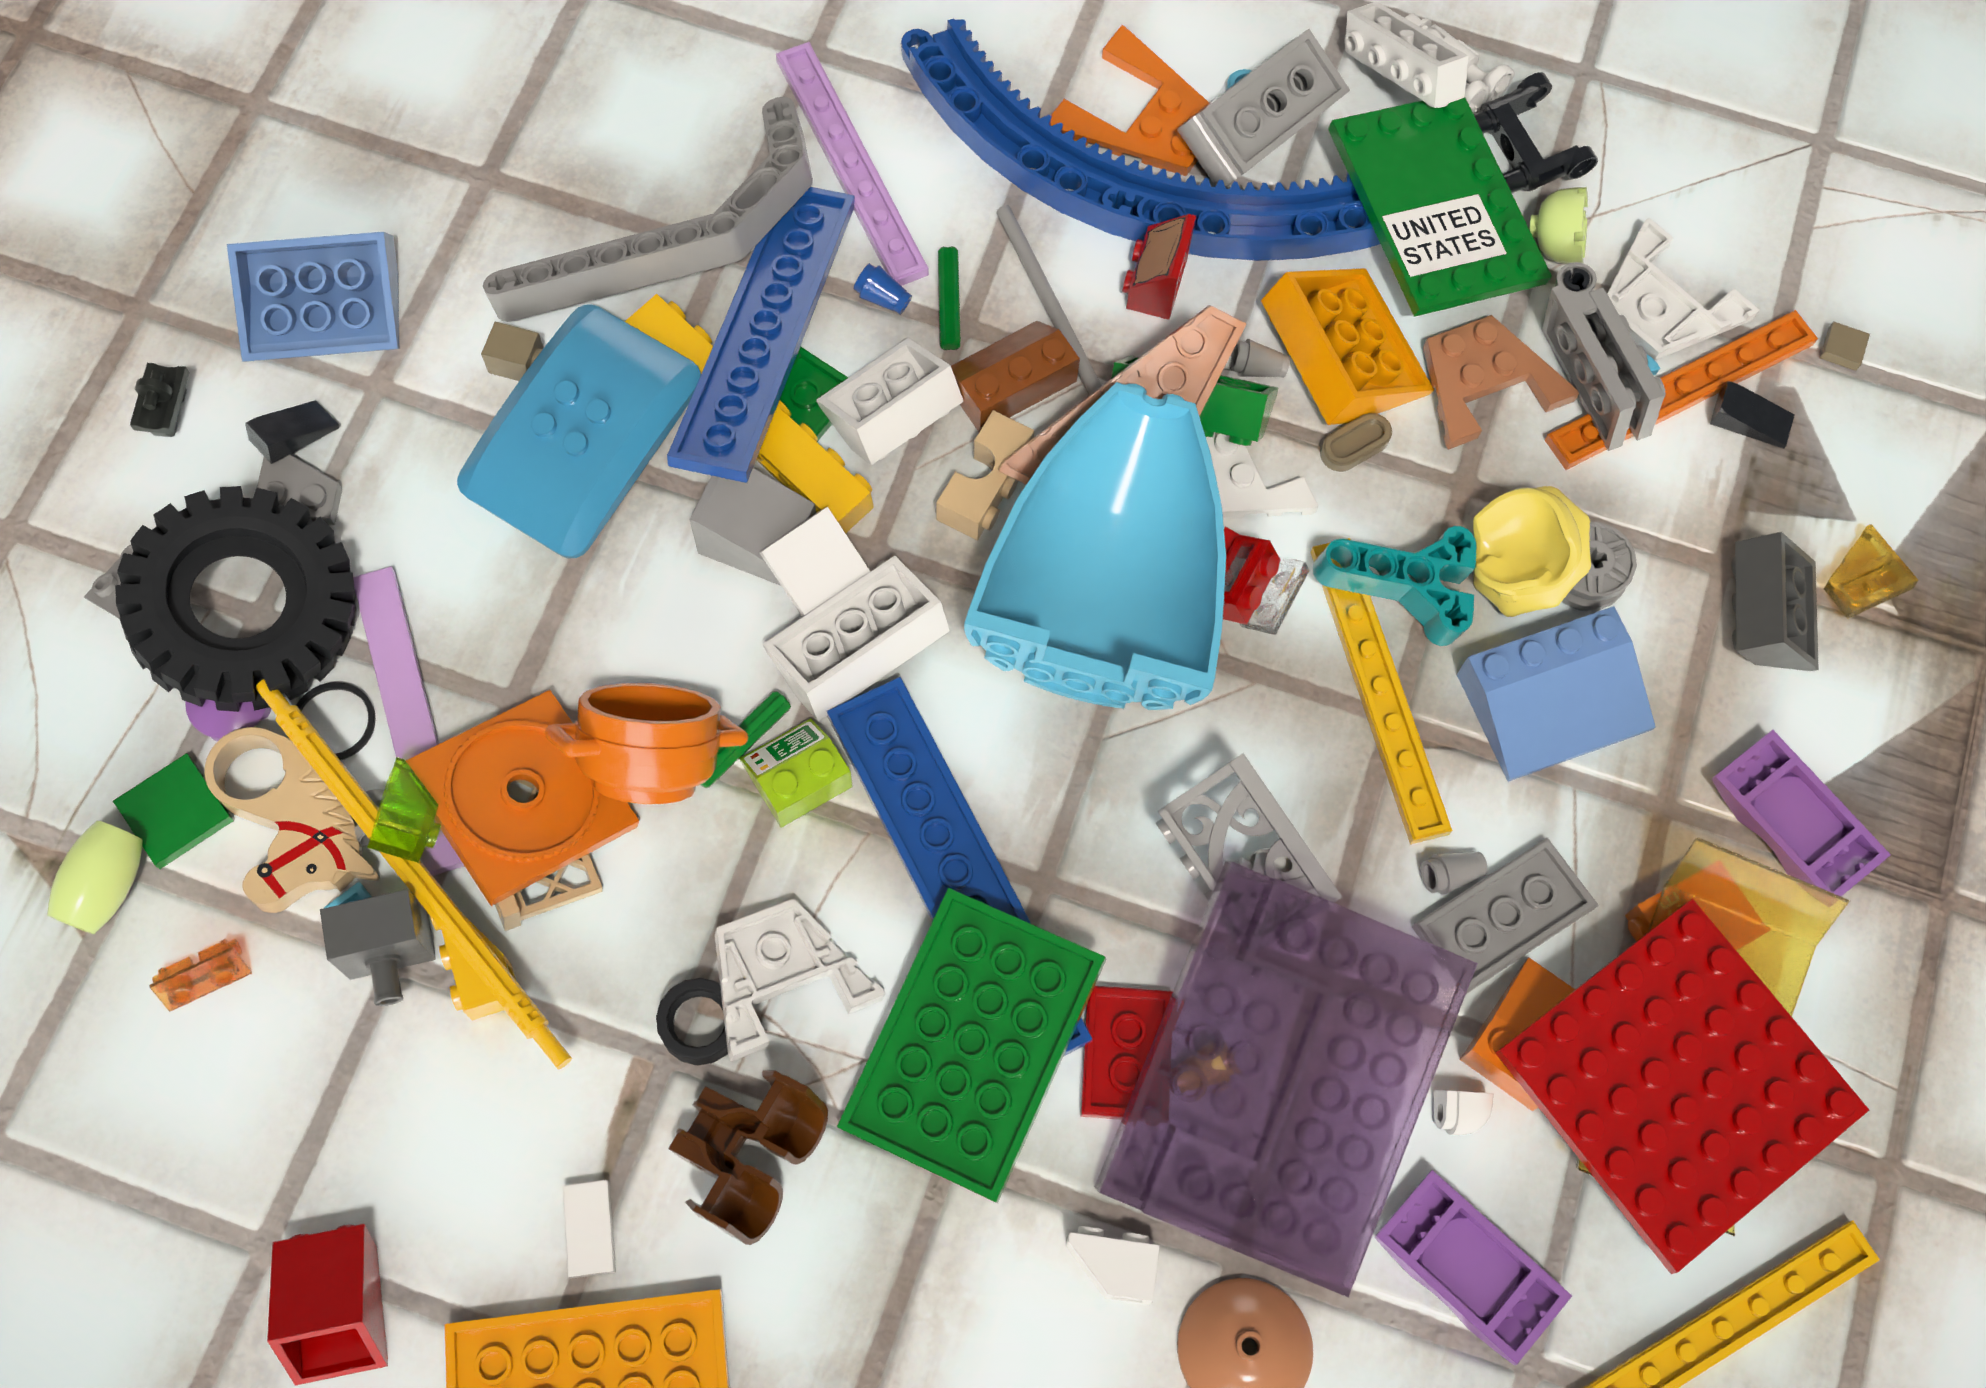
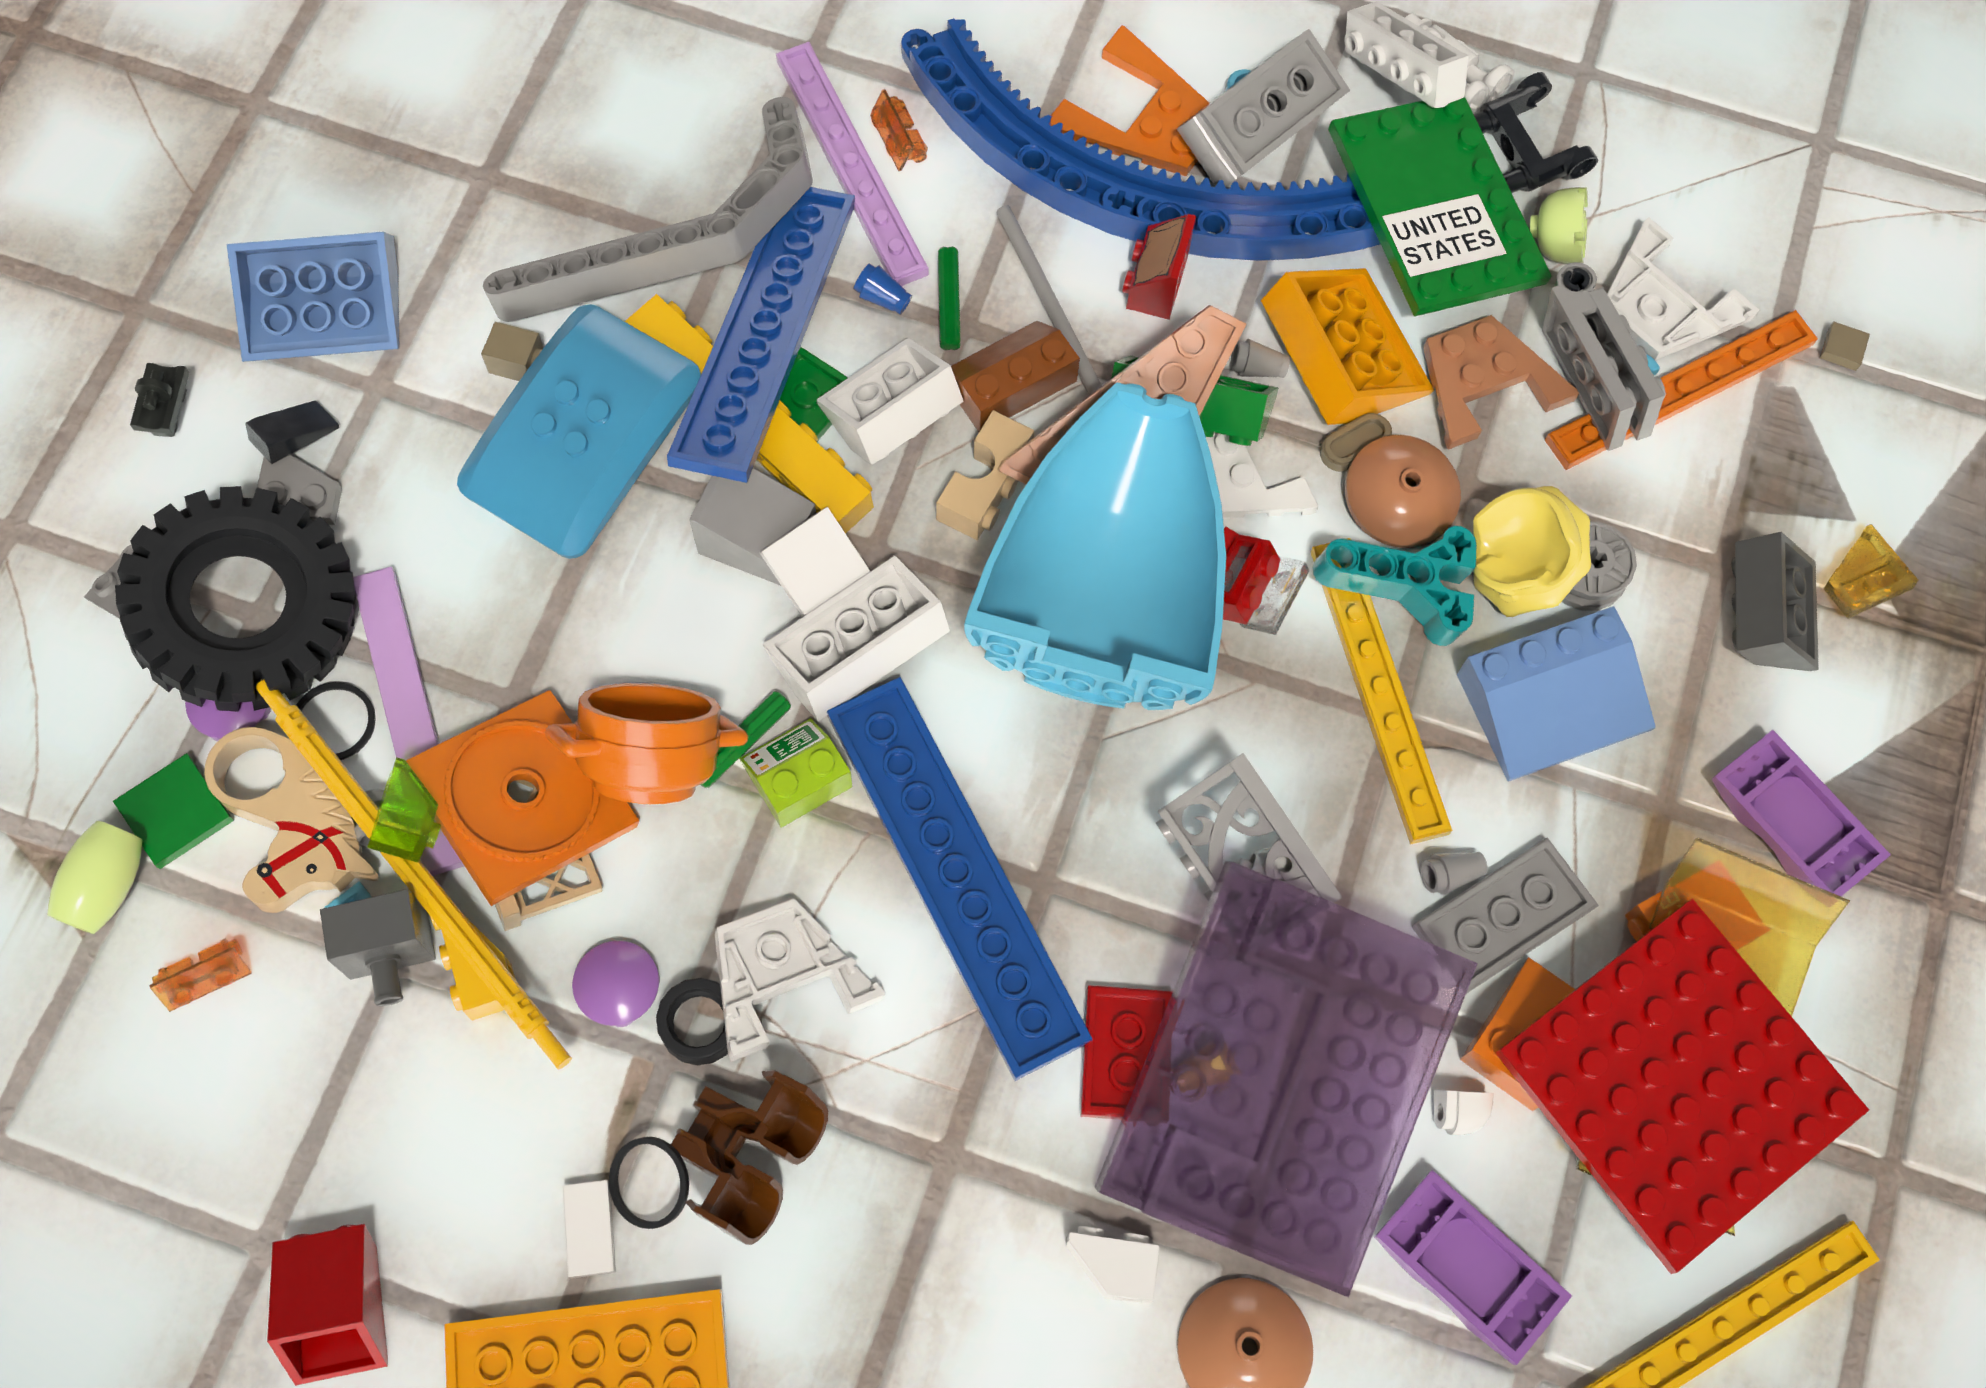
green plate [837,888,1107,1203] -> none
black slope [1710,381,1795,449] -> none
none -> medium lavender dish [572,941,660,1027]
none -> black piece [609,1137,689,1229]
none -> clear orange hinge [870,89,928,172]
none -> nougat dish [1345,435,1461,548]

